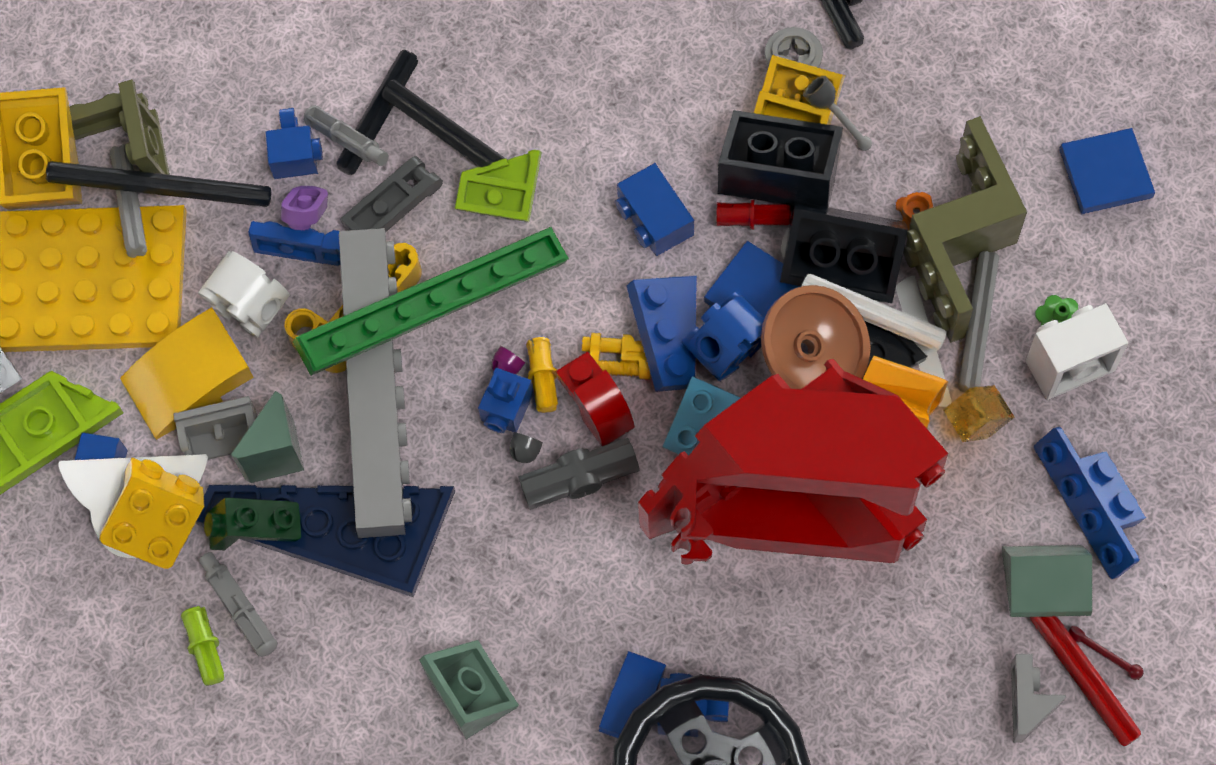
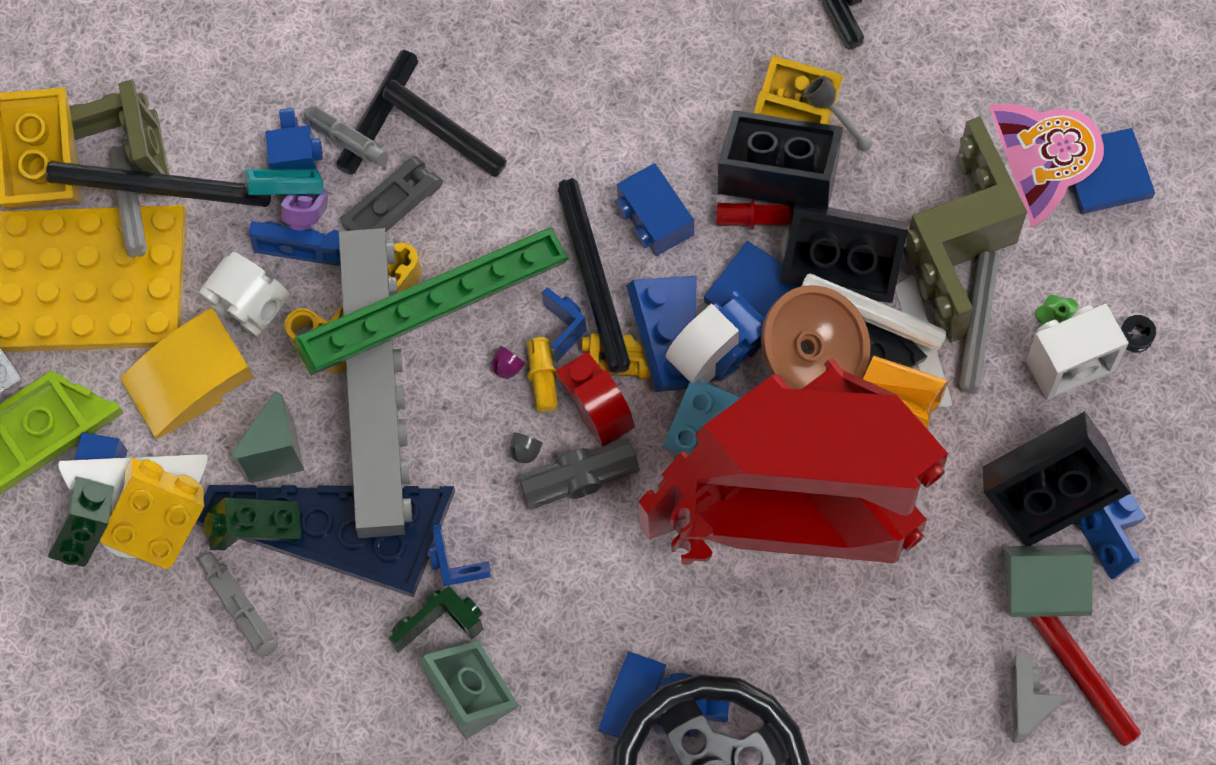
light grey hinge [173,396,257,460] -> none
lime axle [181,606,224,686] -> none
lime wing [455,150,542,222] -> none
blue brick [478,368,534,433] -> none
light grey gear [765,27,823,68] -> none
orange plate [896,192,933,230] -> none
clear yellow brick [943,385,1015,442] -> none
dark red hinge [1068,626,1144,680] -> none
none -> dark green bracket [48,476,114,567]
none -> teal tile [244,168,323,195]
none -> dark green bracket [389,586,484,653]
none -> blue bracket [429,524,491,586]
none -> blue bracket [542,287,587,363]
none -> black axle [558,178,630,374]
none -> white brick [666,303,739,385]
none -> black slope [982,411,1131,546]
none -> sticker [989,104,1104,227]
none -> black bush [1121,315,1156,353]

